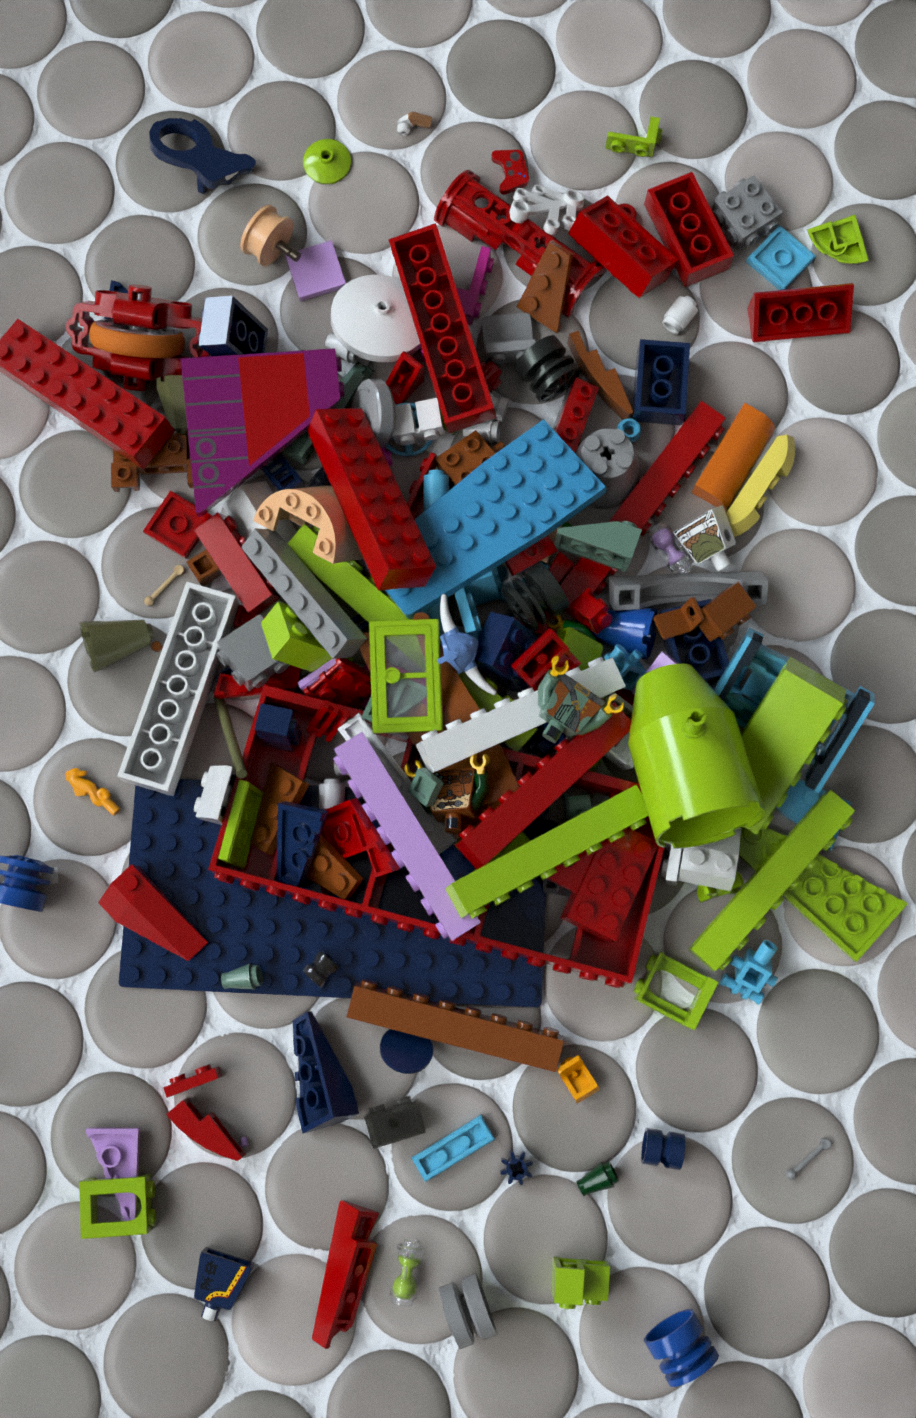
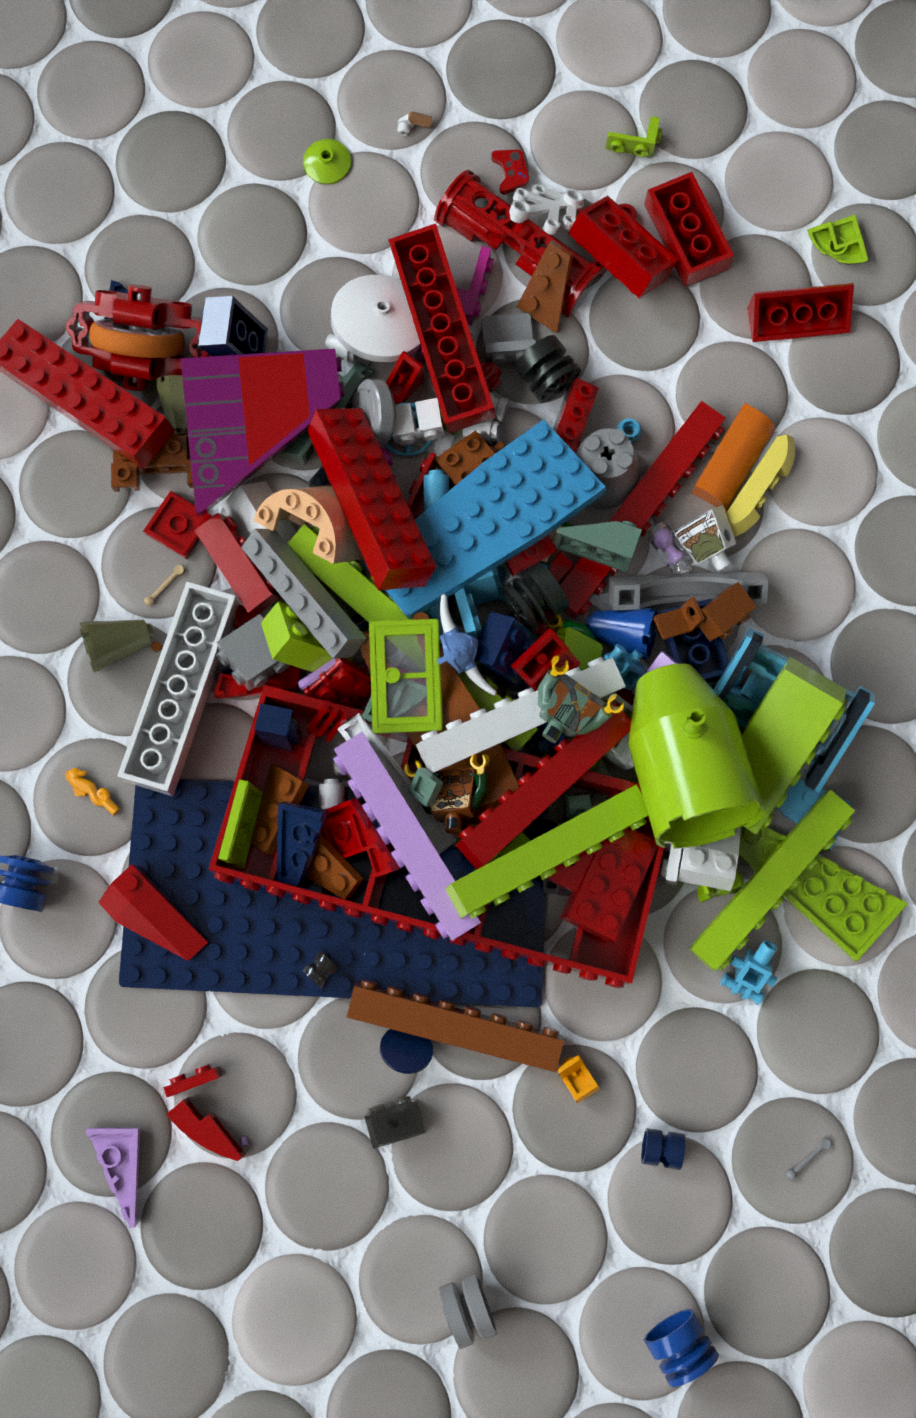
lime panel [79,1173,156,1239] -> none
dark blue animal [149,118,256,194] -> none
dark orange slope [186,549,222,586] -> none
white slope [194,765,236,825] -> none
dark blue torso [194,1247,255,1321] -> none
olive axle [214,697,247,778] -> none
sand green cone [221,963,263,989] -> none
light nougat wheel [240,205,301,267] -> none
dark blue slope [261,453,305,491] -> none
lavender tile [285,240,346,301] -> none
dark blue wedge [292,1011,359,1134] -> none
red wedge [312,1201,379,1349] -> none
clear piece [390,1239,425,1306] -> none
medium azure tile [412,1115,495,1182] -> none
dark blue gear [500,1150,533,1185] -> none
lime brick [551,1257,610,1309] -> none
dark orange slope [567,331,633,420] -> none
red brick [570,588,612,634] -> none
dark green cone [576,1161,619,1196] -> none
dark blue brick [632,339,690,425] -> none
lime panel [633,951,718,1031] -> none
white brick [662,296,698,334] -> none
light grey brick [711,175,783,250] -> none
medium azure tile [746,225,816,290] -> none

